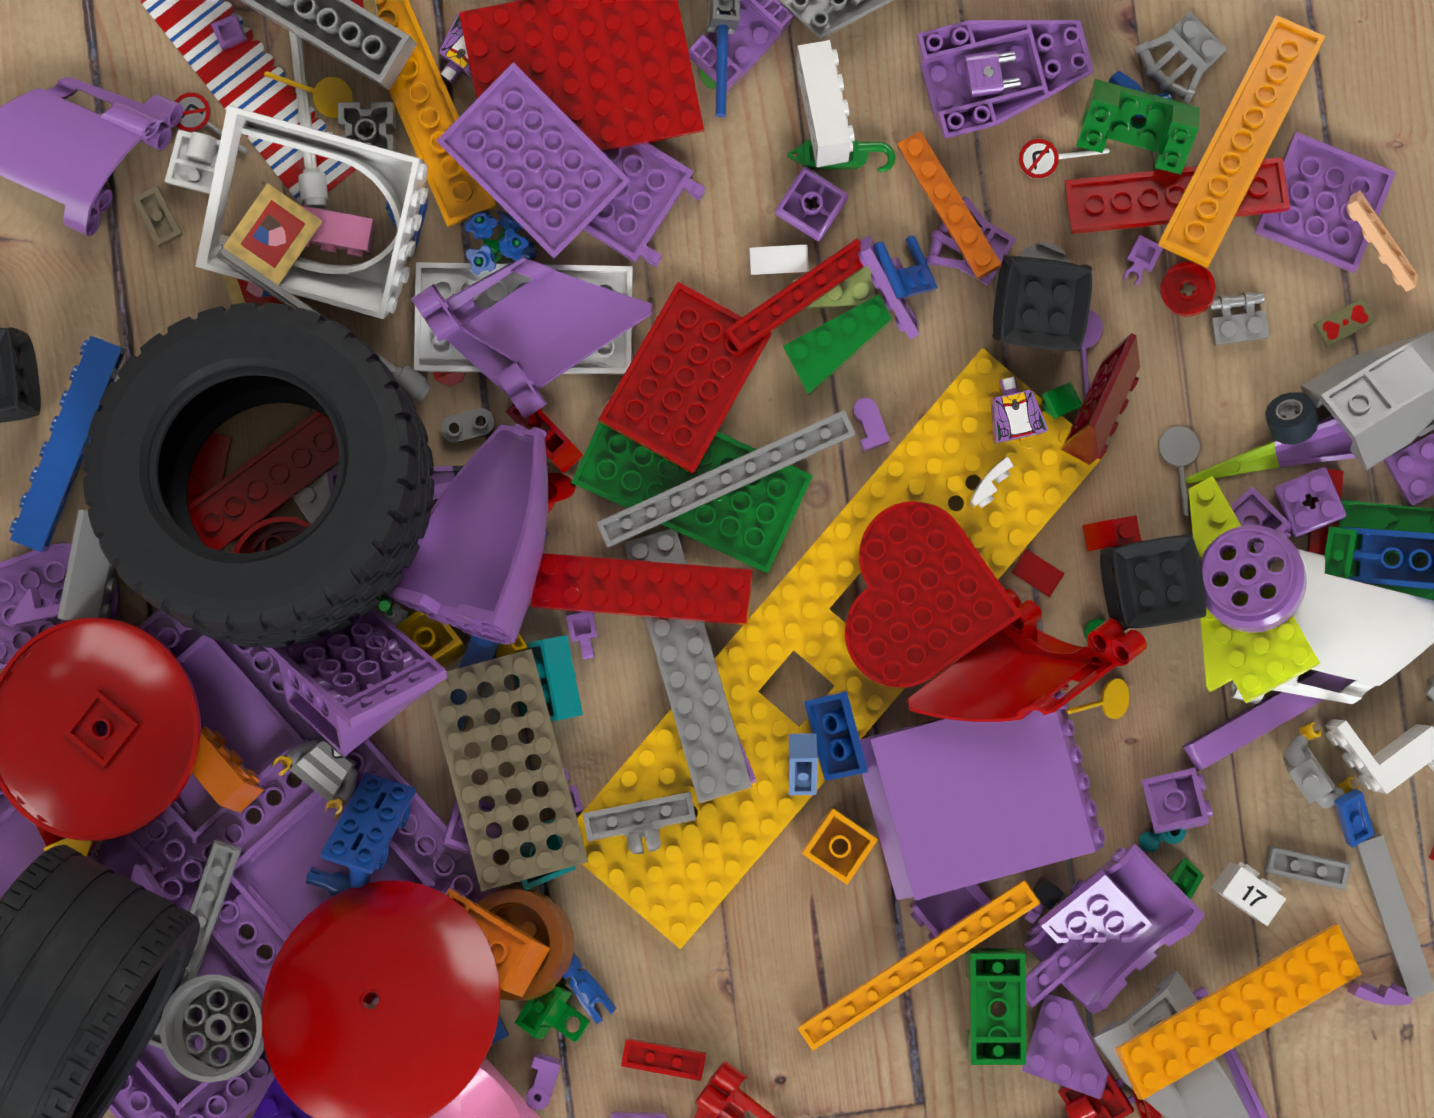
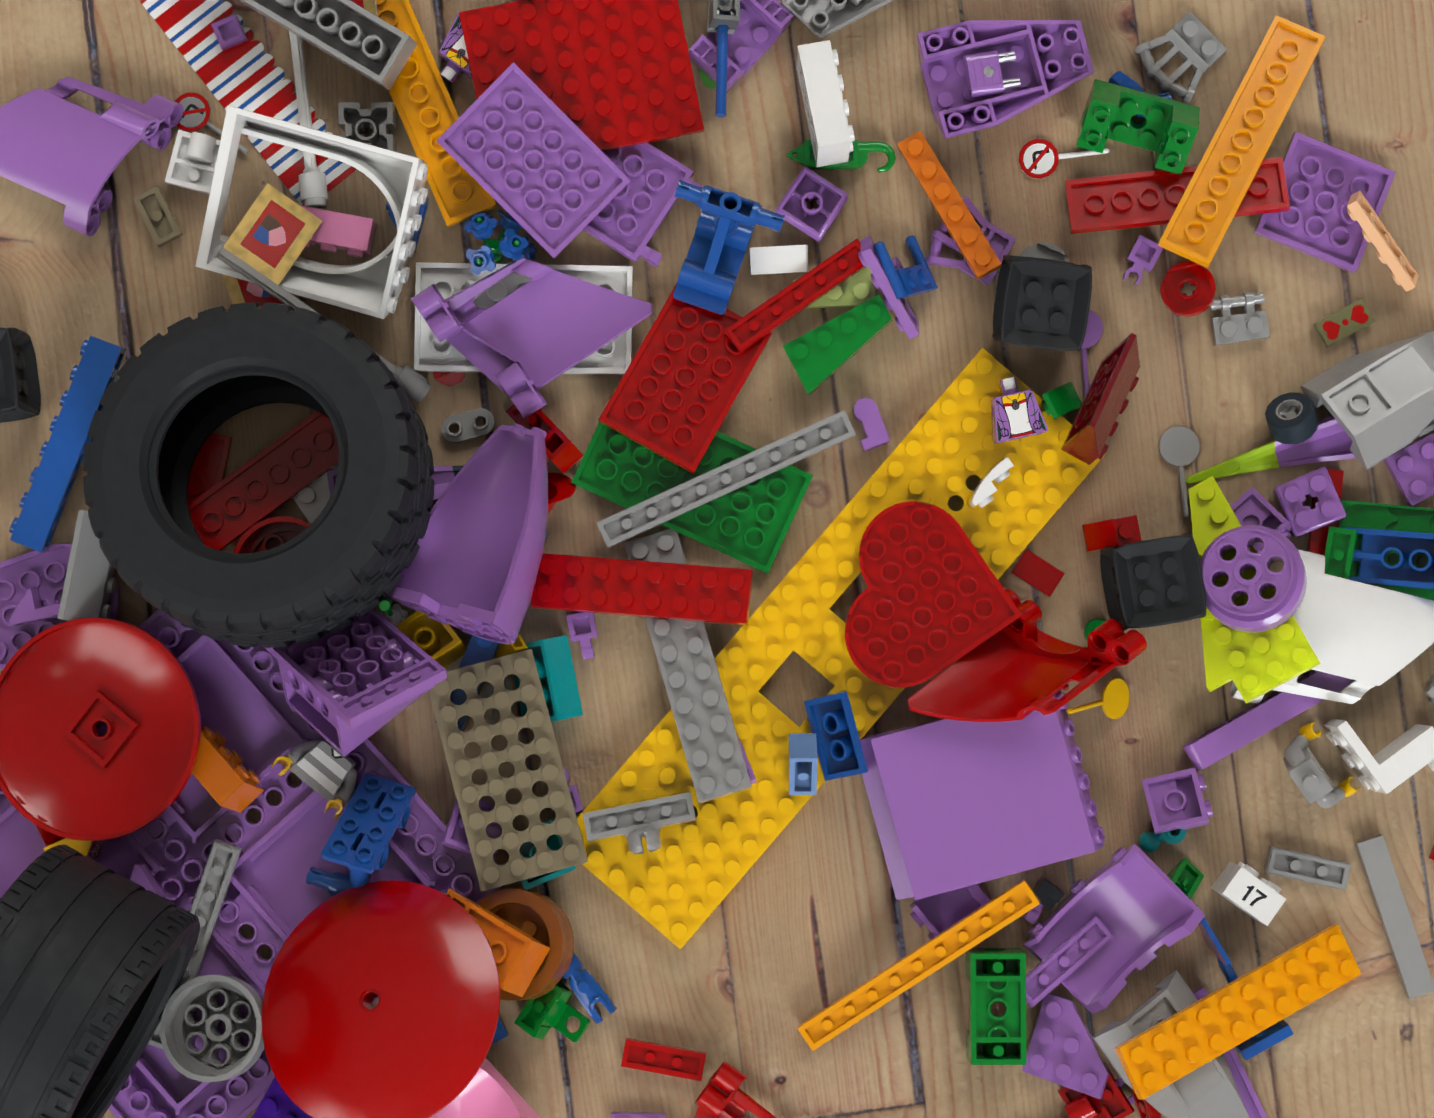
yellow piece [264,71,353,118] -> none
medium lavender leg [526,1052,562,1110] -> none
light orange brick [801,806,878,885] -> none
plate [1038,870,1153,943] -> none
blue plate [1334,788,1375,848] -> none
medium lavender slope [1347,981,1413,1005] -> none
none -> blue plate [673,180,785,315]
none -> blue piece [1196,905,1293,1060]

